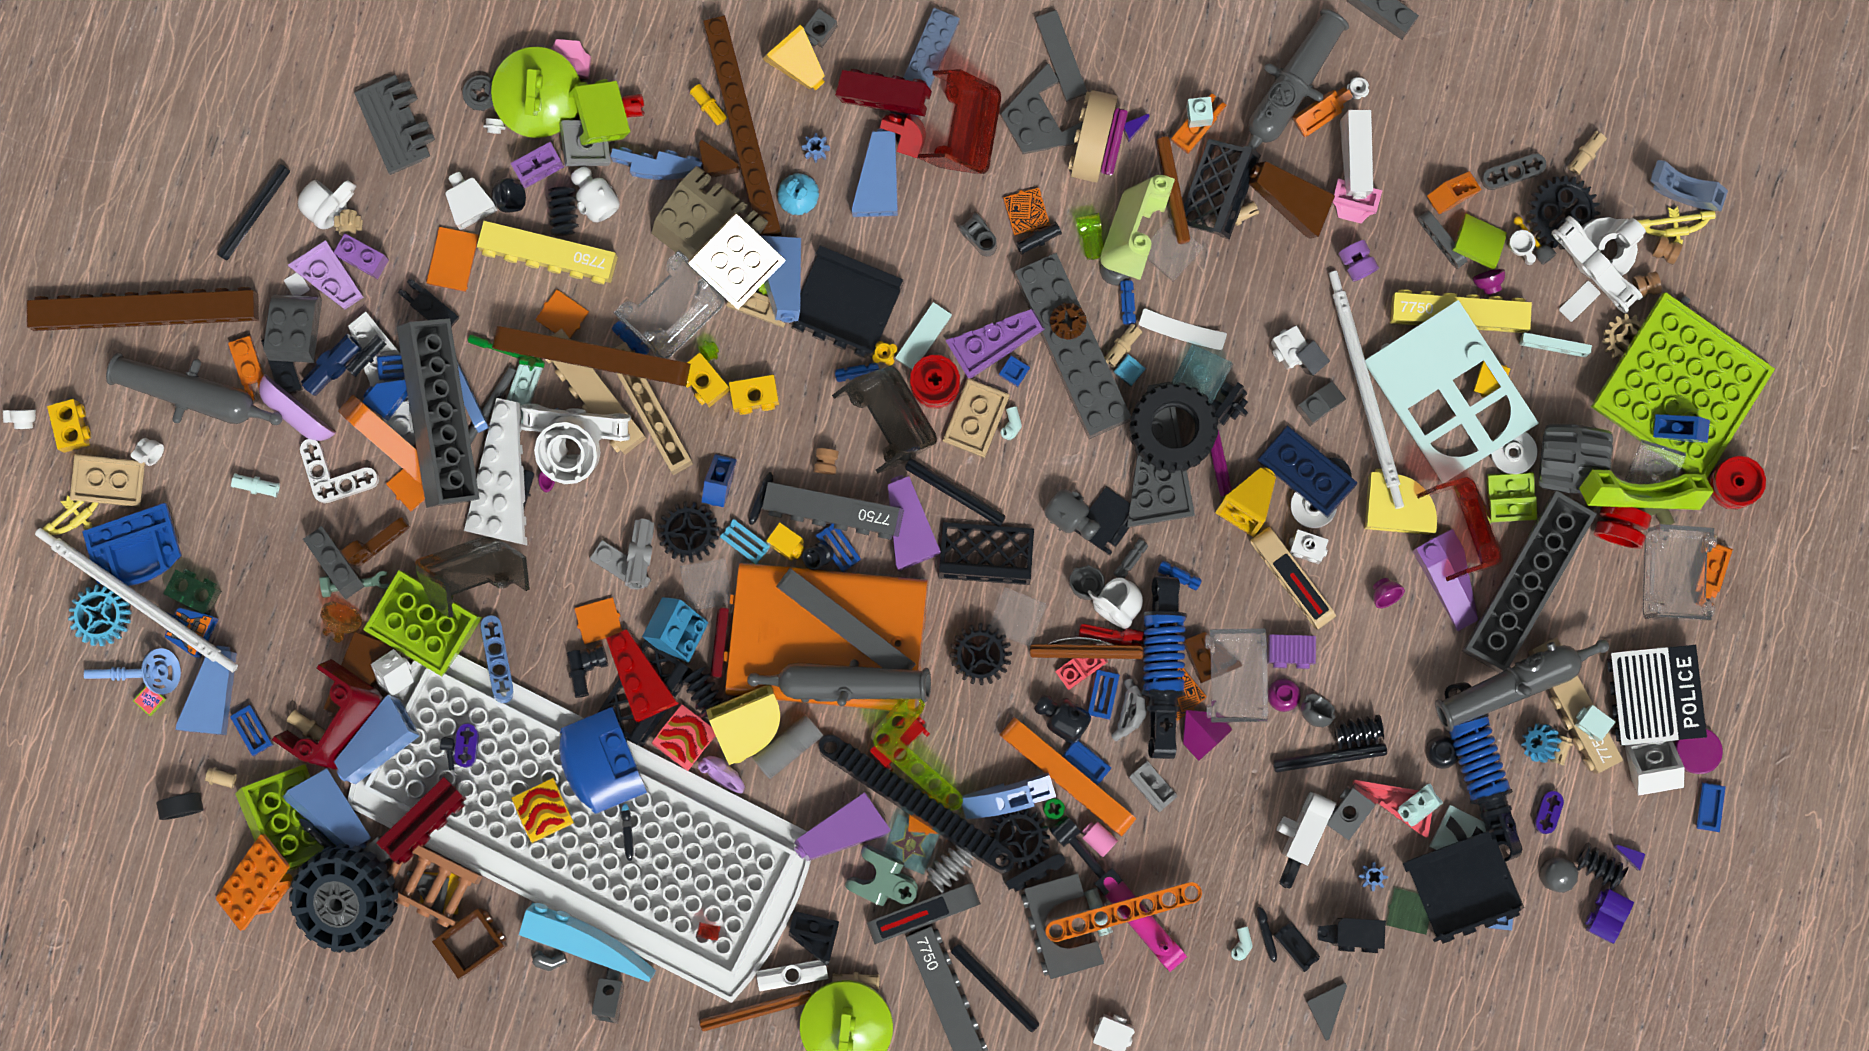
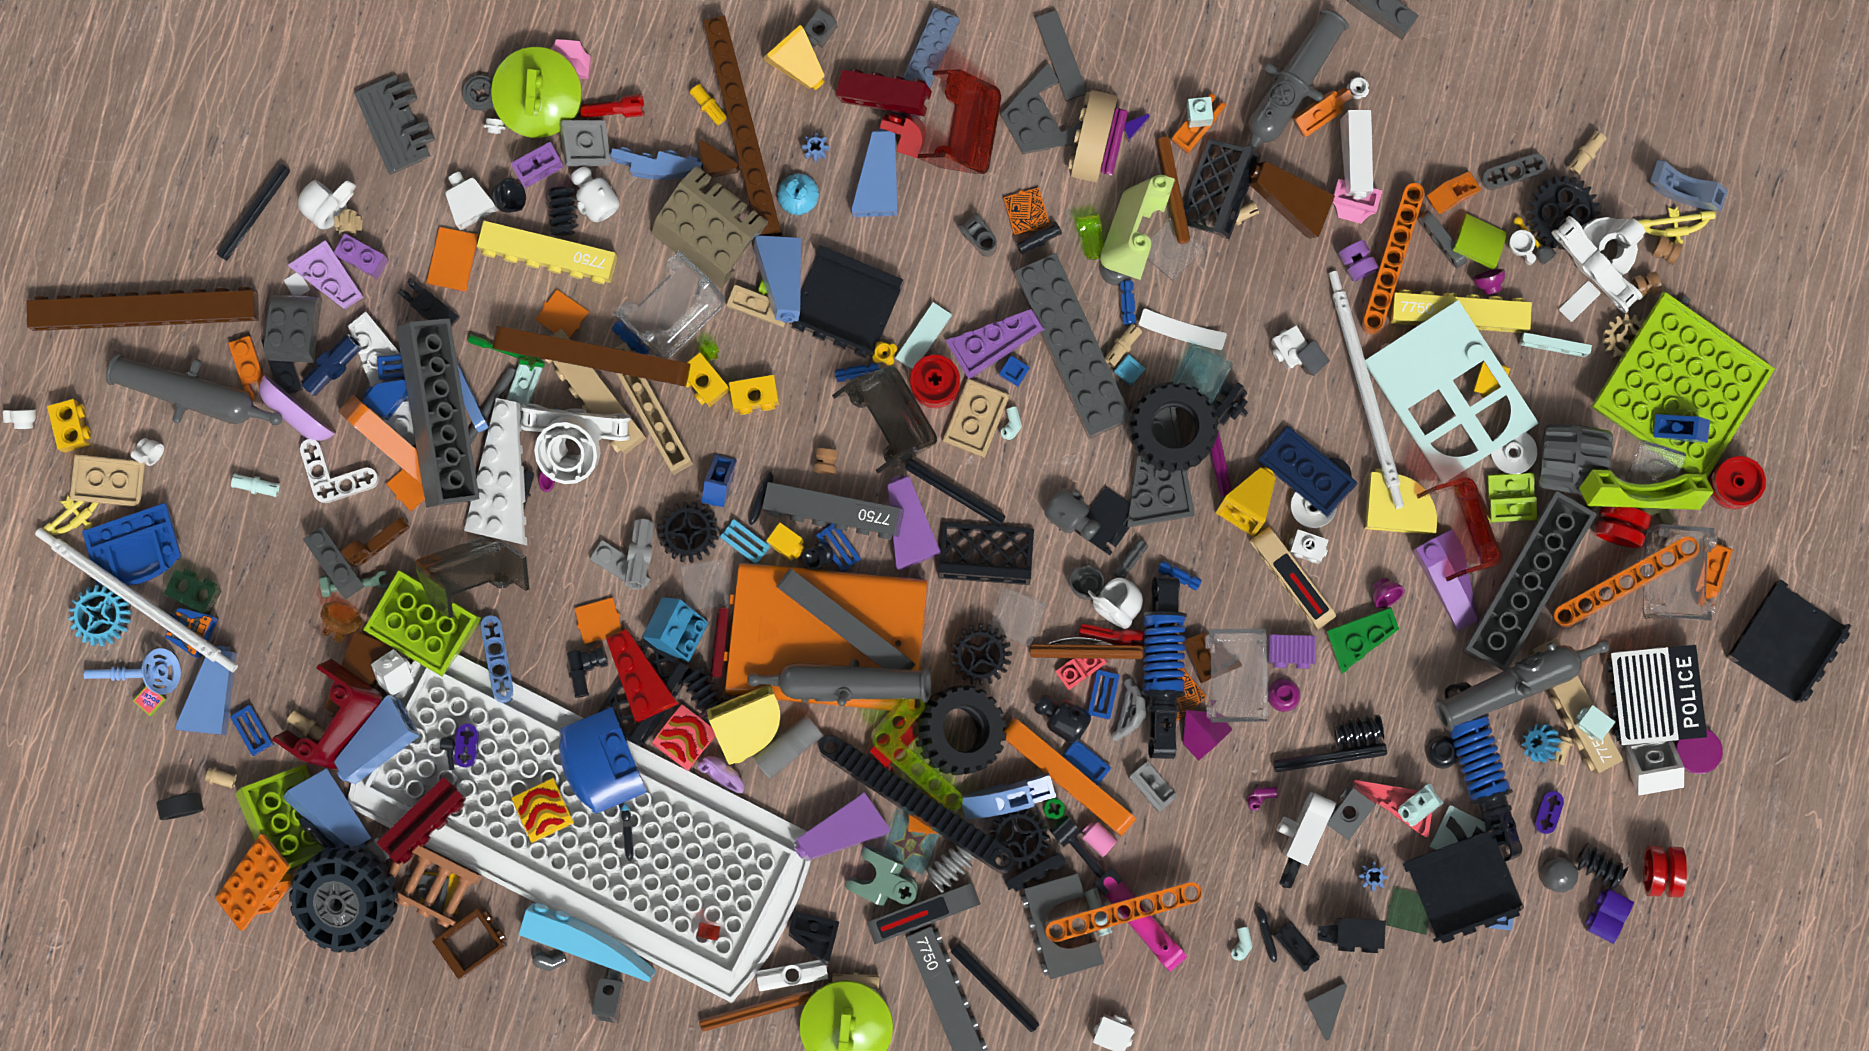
black pin [345,335,387,377] -> none
lime panel [569,79,630,145] -> none
plate [688,212,786,309] -> none
reddish brown gear [1050,303,1087,340] -> none
dark grey slope [1296,381,1346,427] -> none
dark grey hair [1301,694,1335,728] -> none
dark purple piece [1614,845,1645,871] -> none
blue tile [1696,783,1726,832] -> none
none -> black tyre [914,685,1007,775]
none -> magenta arm [1247,787,1278,811]
none -> green wing [1326,607,1399,674]
none -> orange beam [1361,183,1424,335]
none -> orange beam [1554,536,1699,628]
none -> red wheel [1643,845,1687,898]
none -> black panel [1726,579,1852,704]

